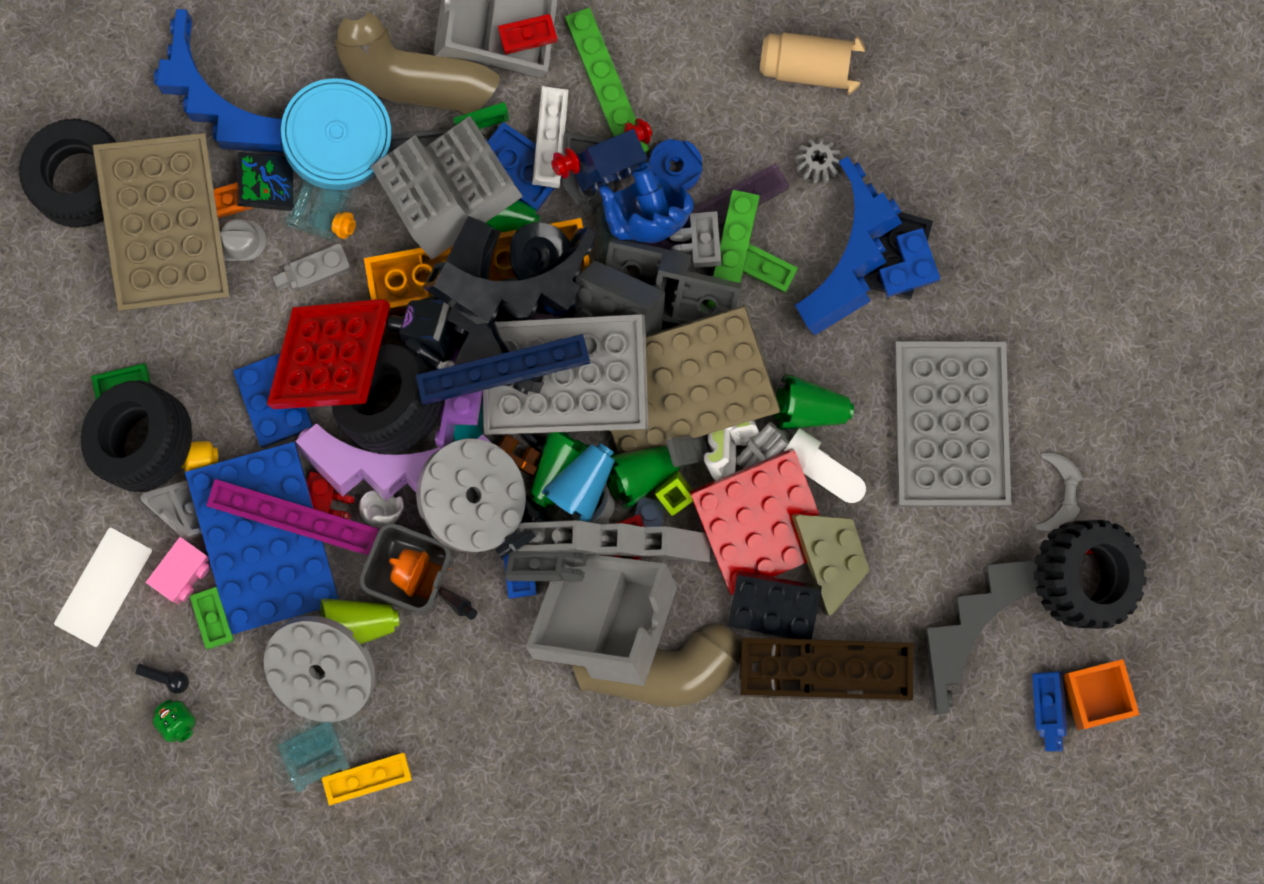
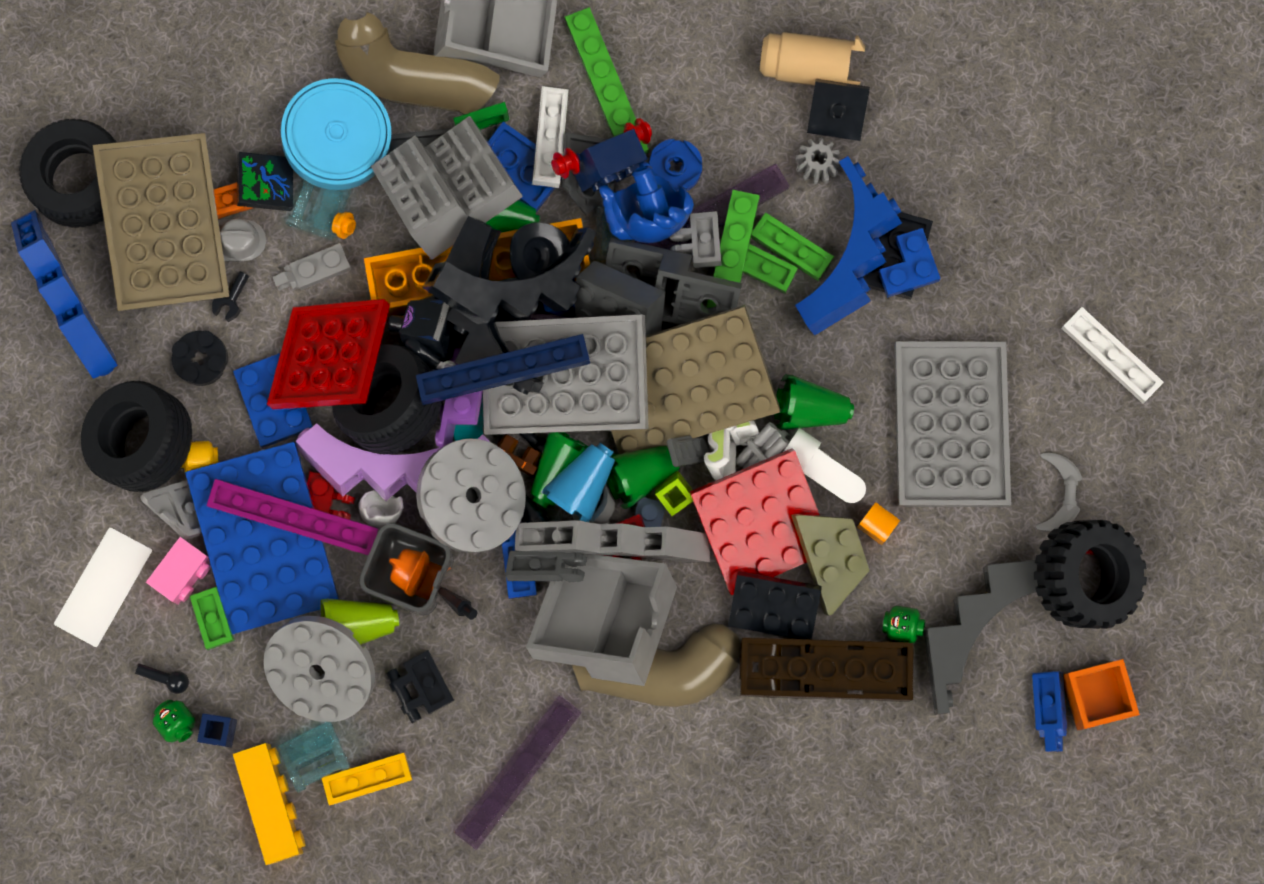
green tile [91,363,151,400] -> none
blue arch [154,9,284,153] -> none
black bar [495,530,536,558] -> none
red plate [498,14,557,55] -> none
none -> blue arch [11,210,118,379]
none -> black plate [171,331,228,386]
none -> dark blue brick [197,713,237,748]
none -> black bar [212,271,249,322]
none -> yellow brick [233,743,306,865]
none -> black plate [386,650,455,724]
none -> clear purple plate [454,695,582,850]
none -> bright green plate [751,212,834,281]
none -> black plate [807,79,870,141]
none -> light orange piece [857,502,900,545]
none -> green head [883,605,925,643]
none -> white plate [1061,307,1164,403]

